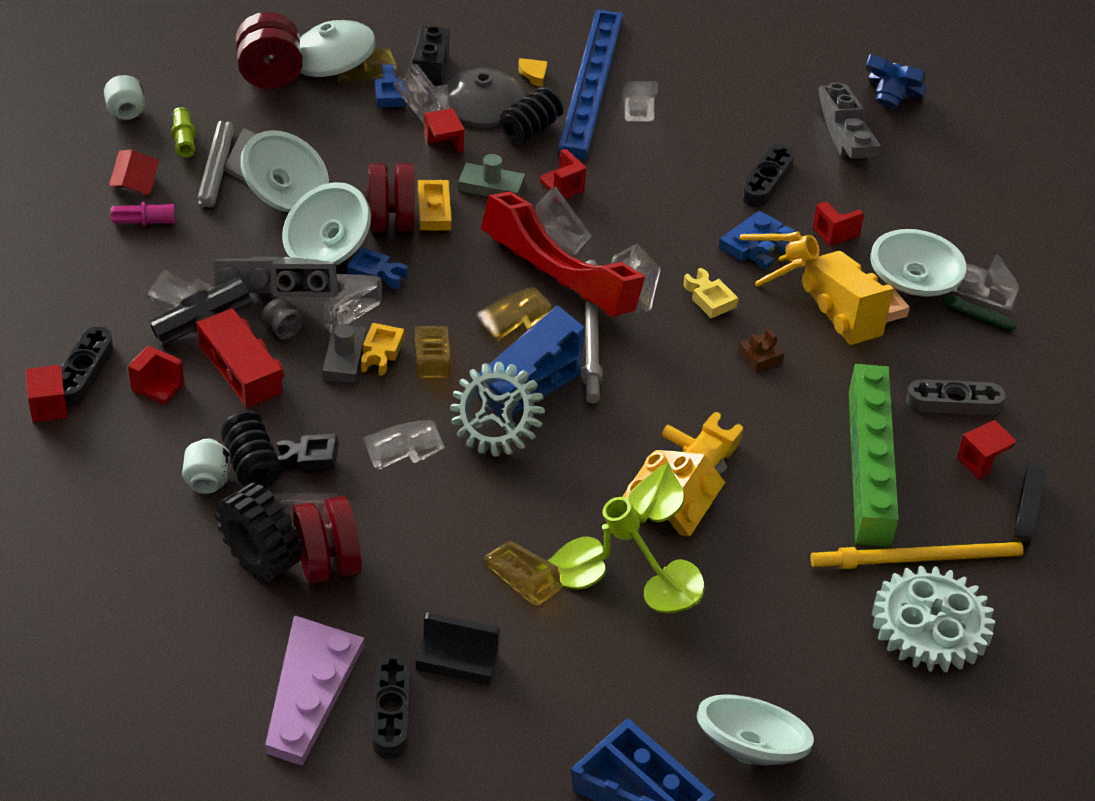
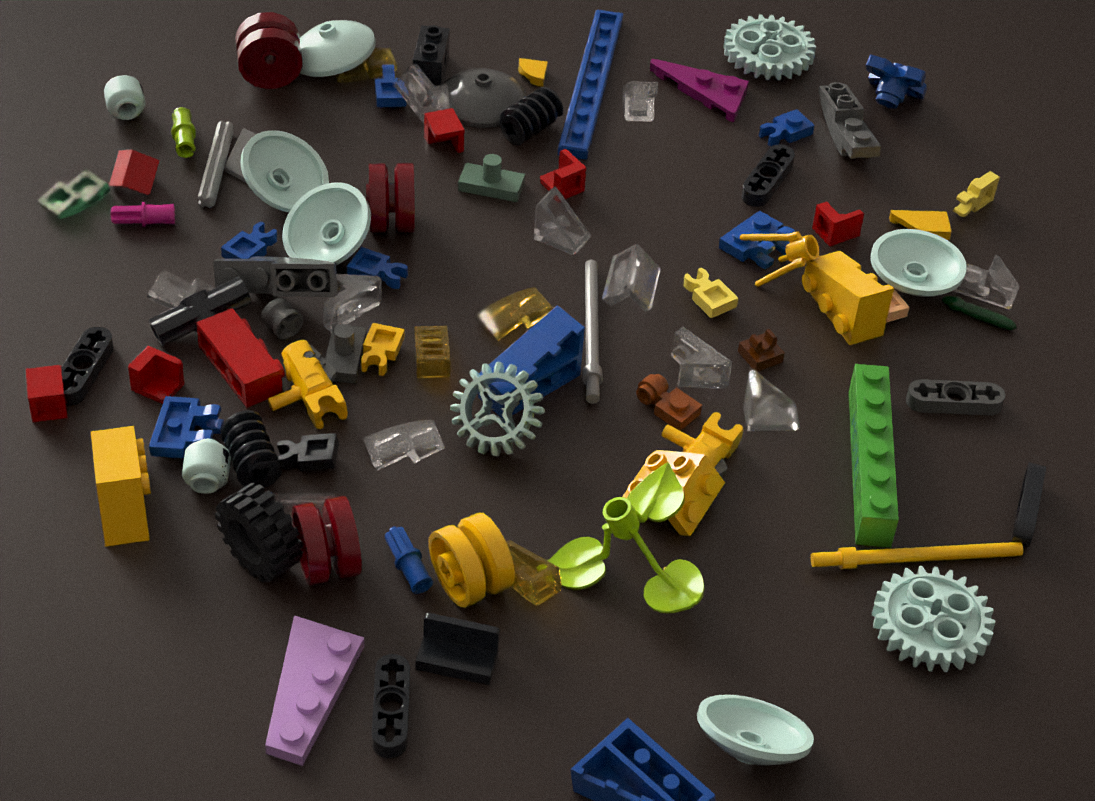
yellow plate [417,180,451,231] -> none
red arch [481,191,646,317] -> none
red panel [957,420,1016,480] -> none
none -> clear green slope [38,169,111,219]
none -> yellow wedge [91,426,151,547]
none -> blue plate [149,396,224,458]
none -> blue plate [221,222,277,259]
none -> yellow piece [268,340,348,429]
none -> blue axle [385,526,433,594]
none -> yellow wheel [429,513,515,608]
none -> dark orange plate [636,374,703,431]
none -> magenta wing [650,58,749,122]
none -> clear slope [671,327,732,389]
none -> light aqua gear [723,14,816,80]
none -> clear slope [743,370,800,431]
none -> blue plate [759,109,814,146]
none -> yellow tile [889,210,952,240]
none -> light yellow plate [953,171,1000,217]

